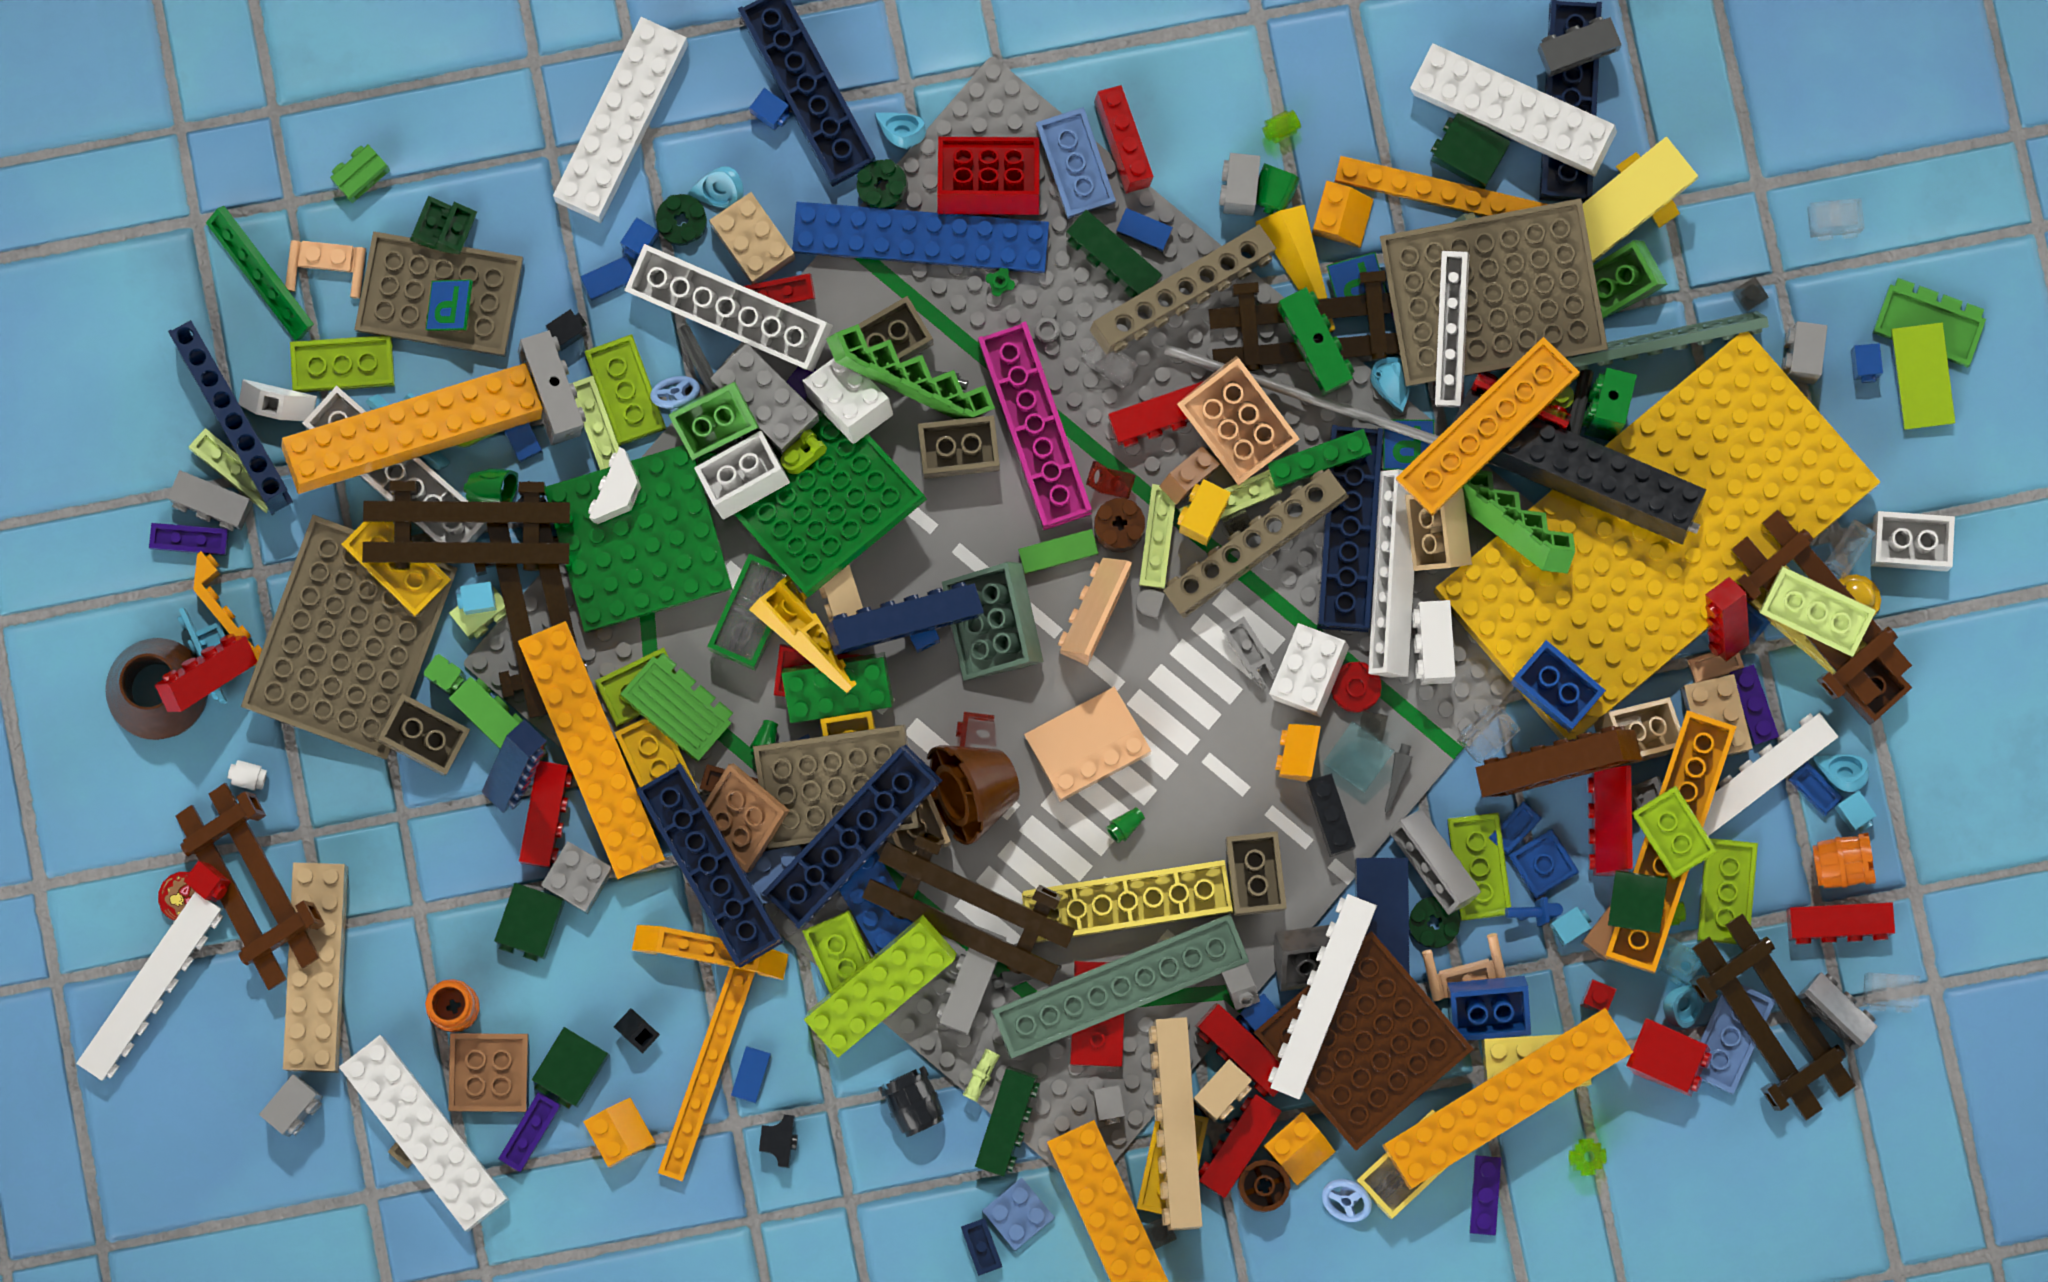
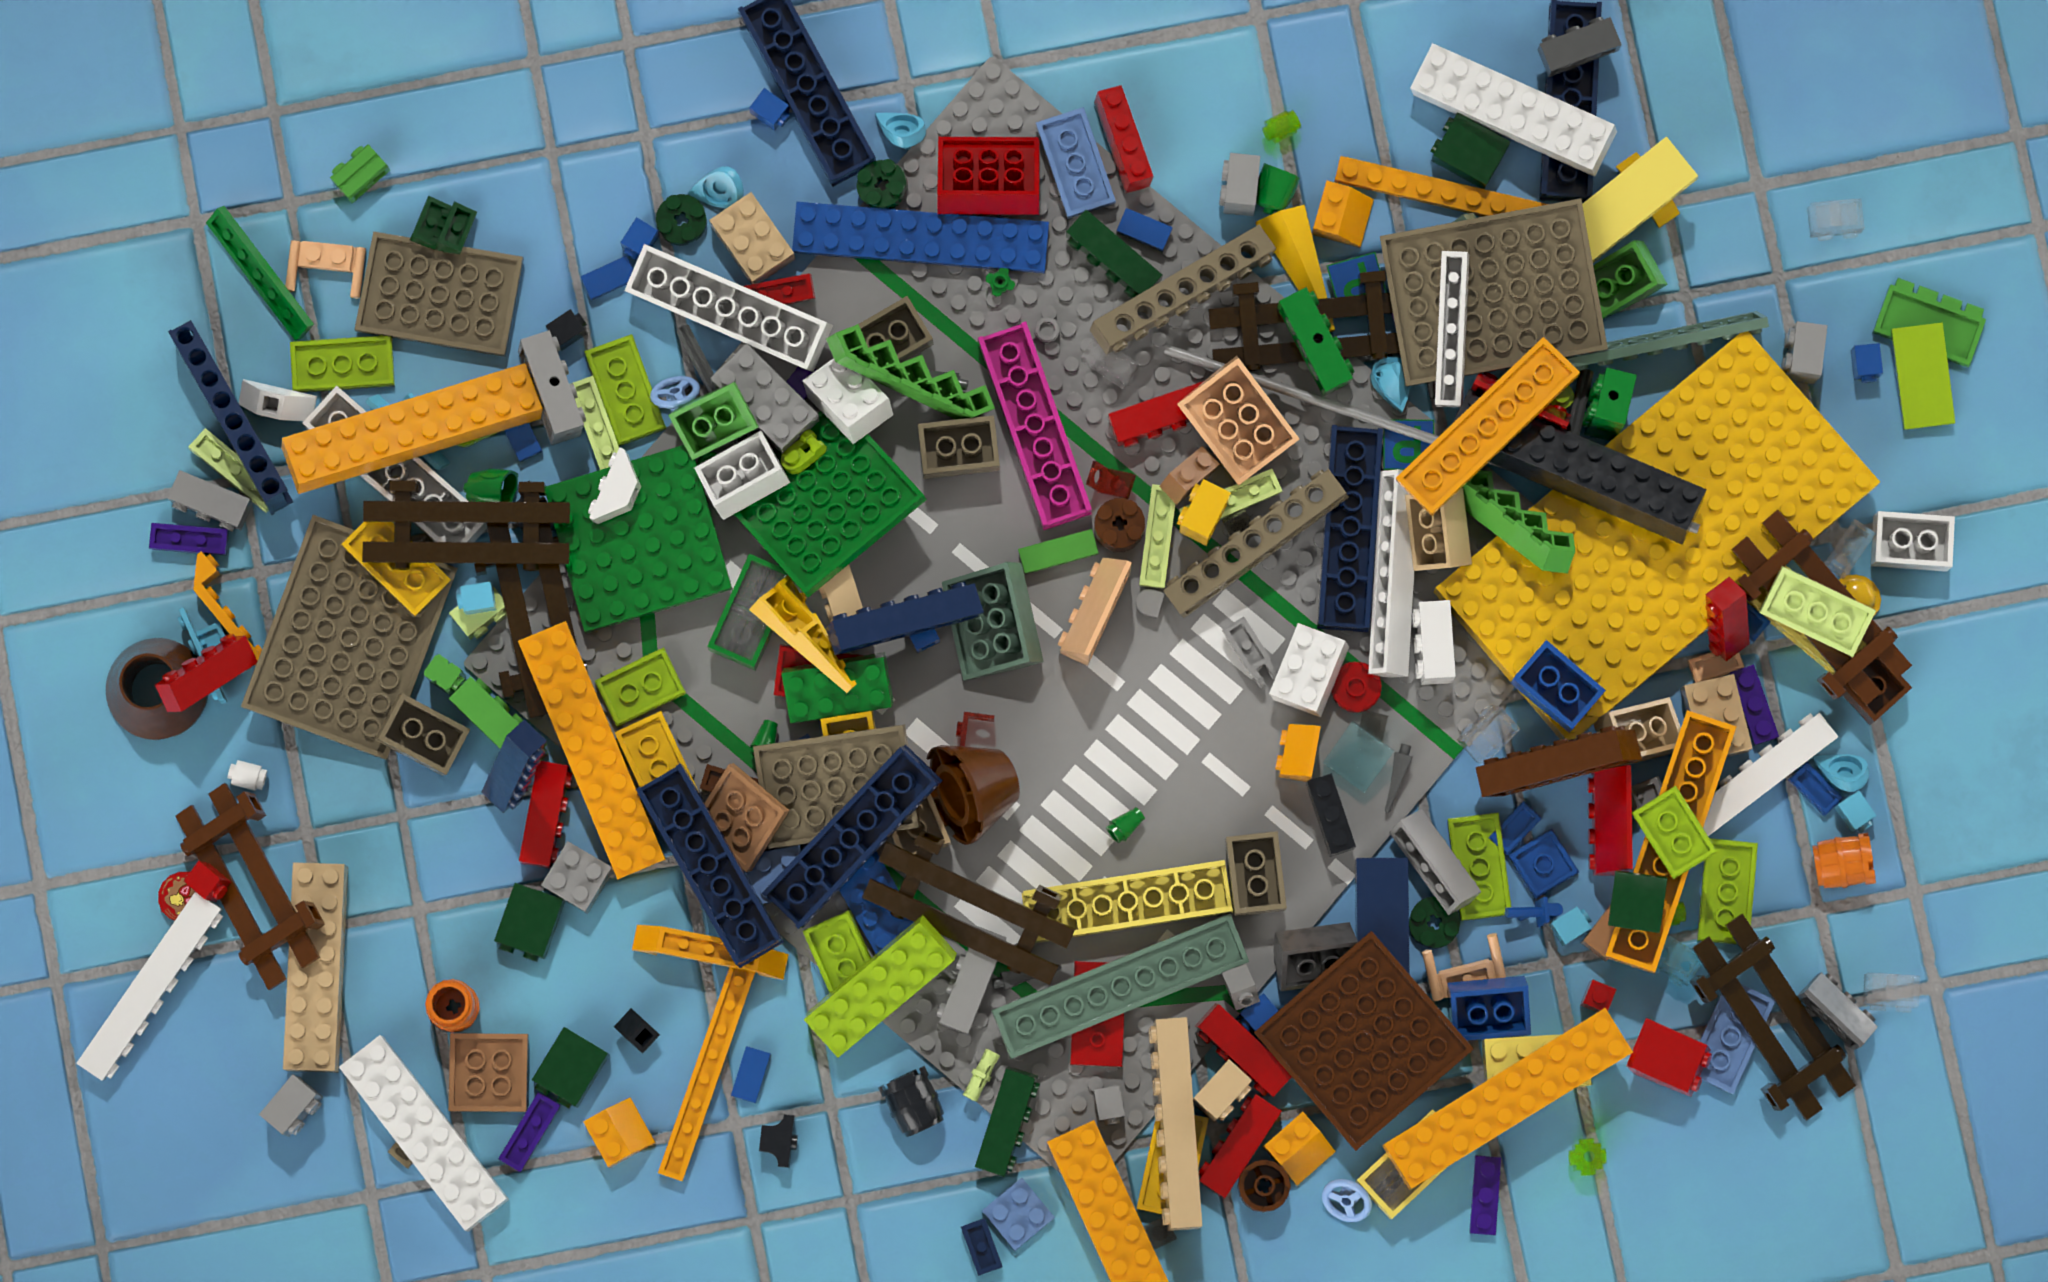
blue piece [425,279,473,331] -> none
white brick [553,17,688,223] -> none
bright green hinge [619,653,733,763] -> none
light nougat slope [1024,686,1151,802] -> none
green plate [1268,429,1373,489] -> none
white brick [1268,894,1377,1100] -> none
medium azure piece [1663,985,1705,1028] -> none
clear smoke plate [1733,277,1769,312] -> none
red brick [1786,902,1895,945] -> none

